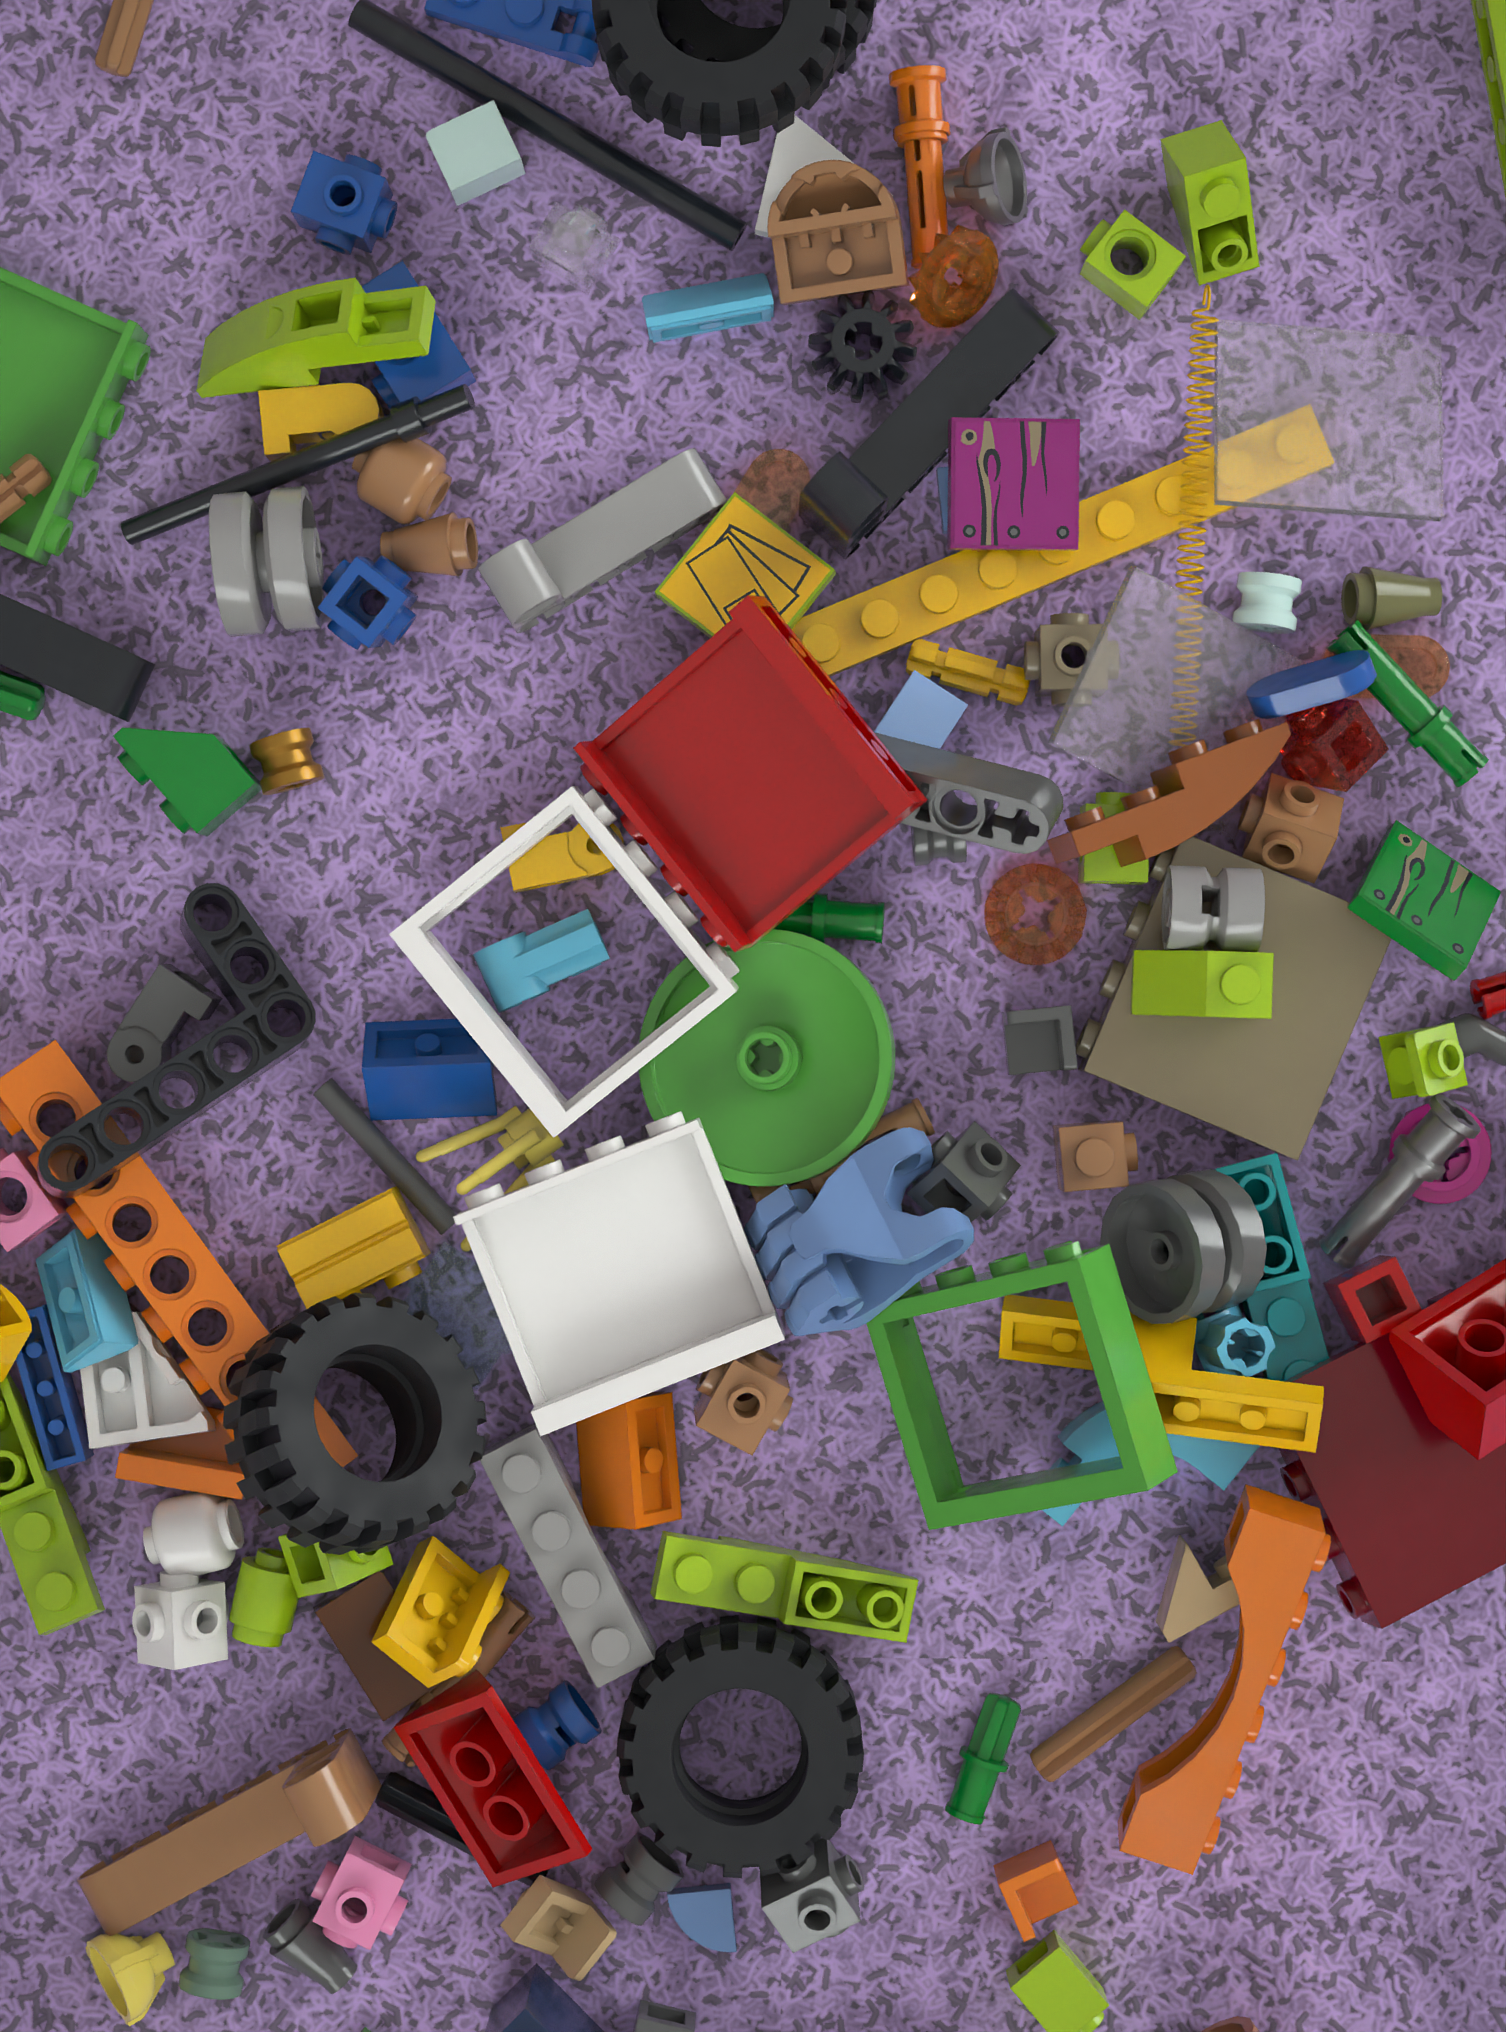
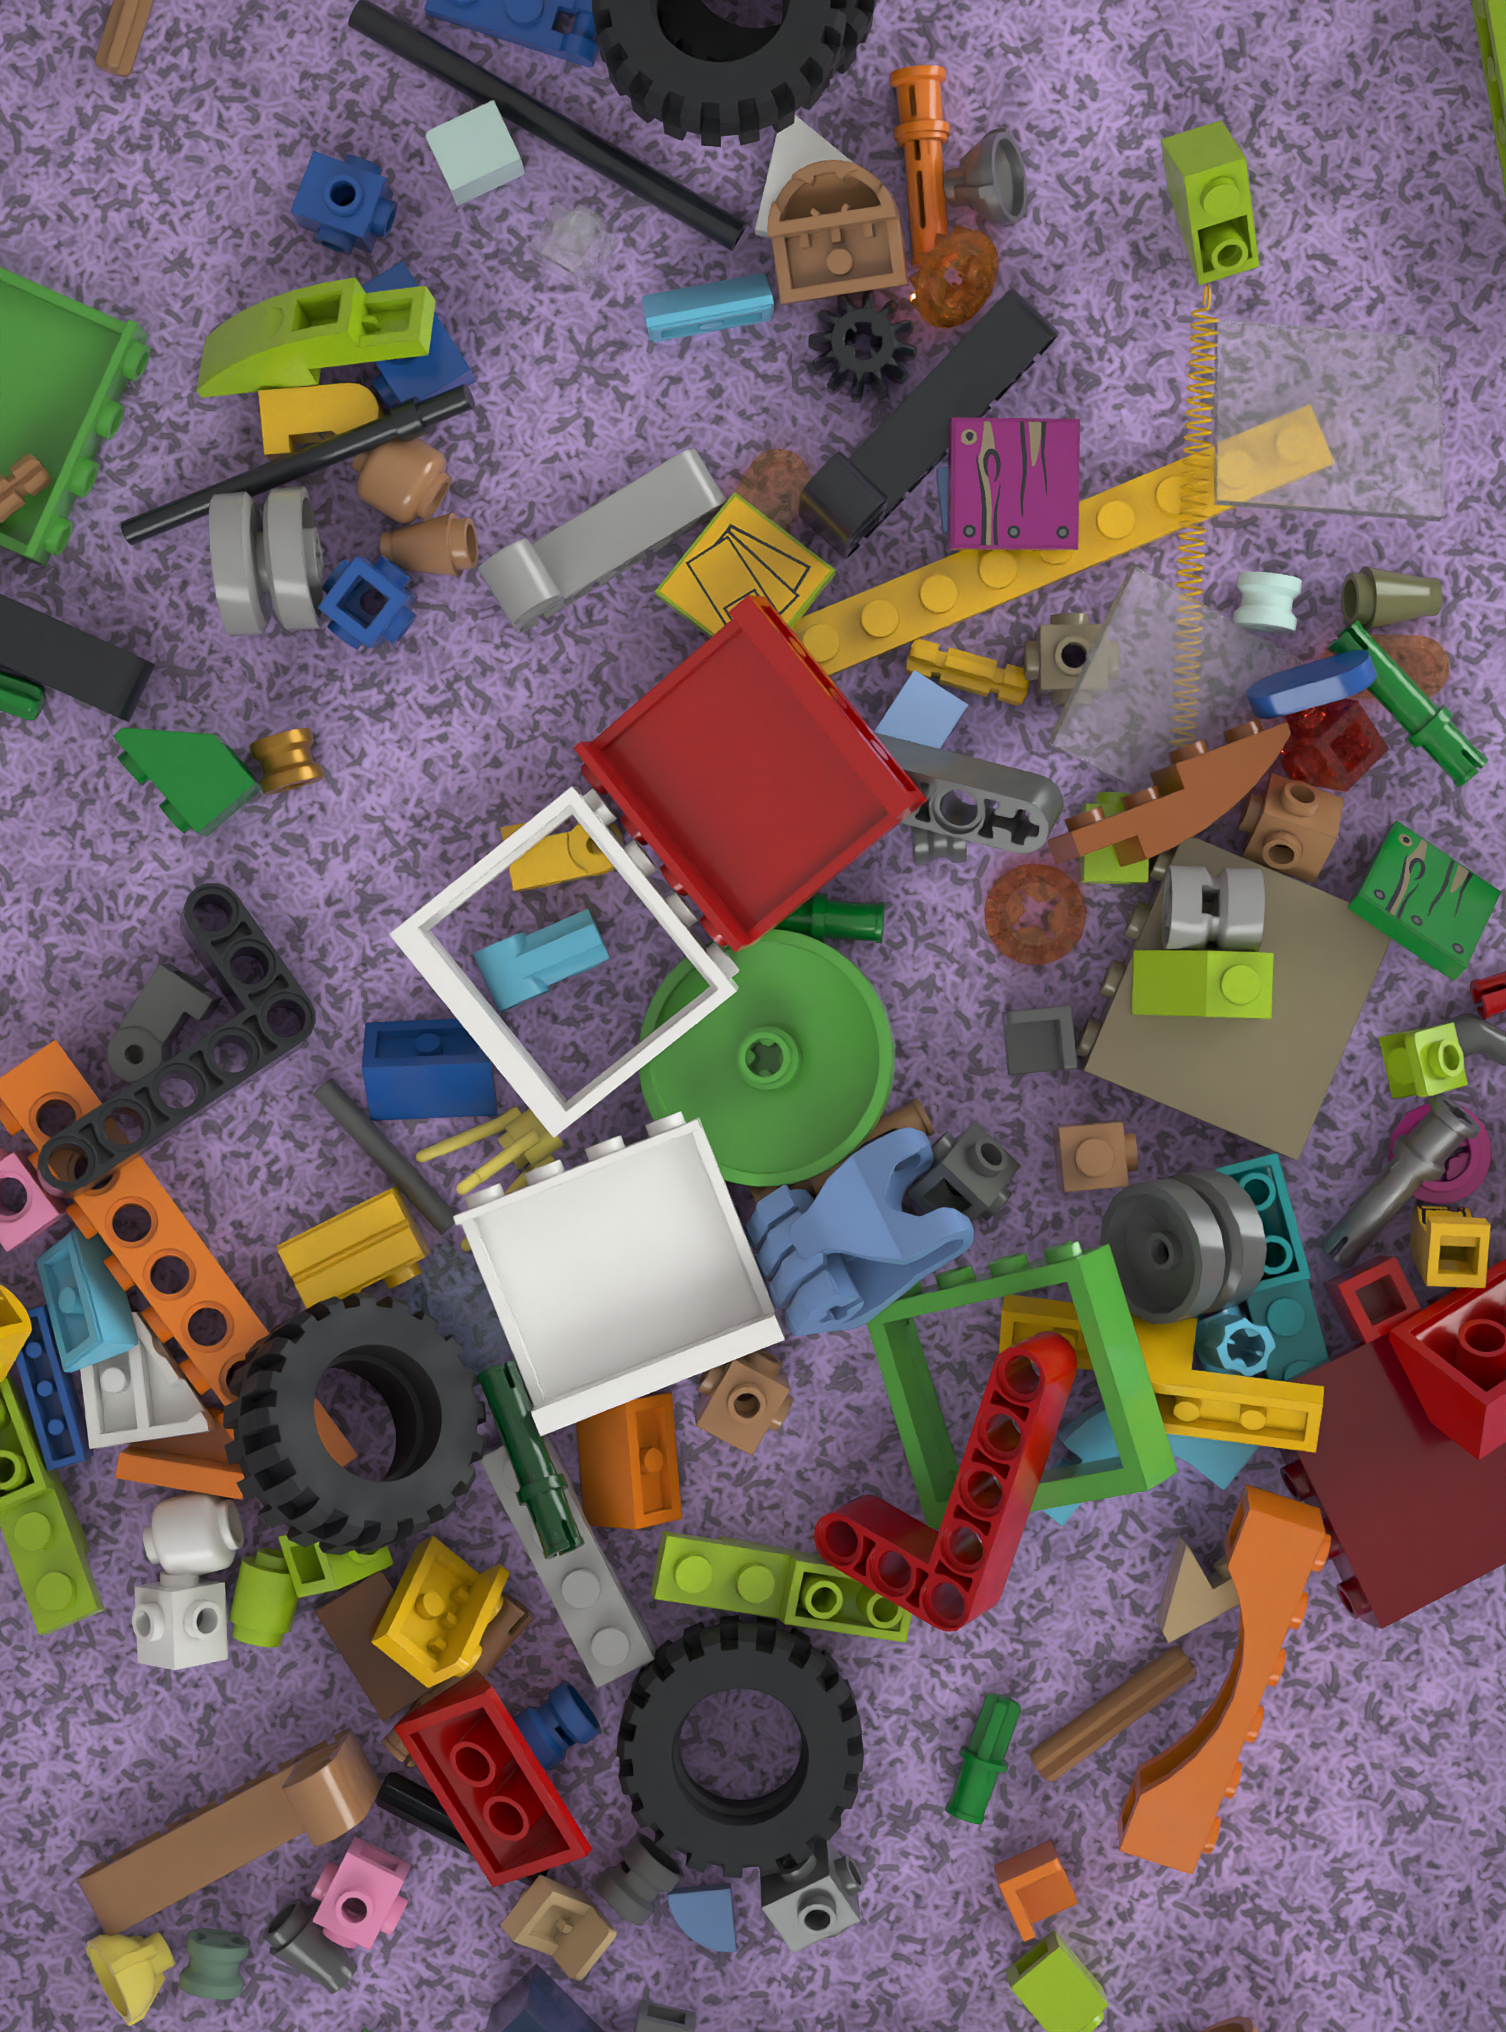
lime brick [1080,209,1186,320] -> none
none -> dark green pin [476,1361,585,1559]
none -> red beam [814,1331,1078,1632]
none -> yellow leg [1410,1205,1491,1288]

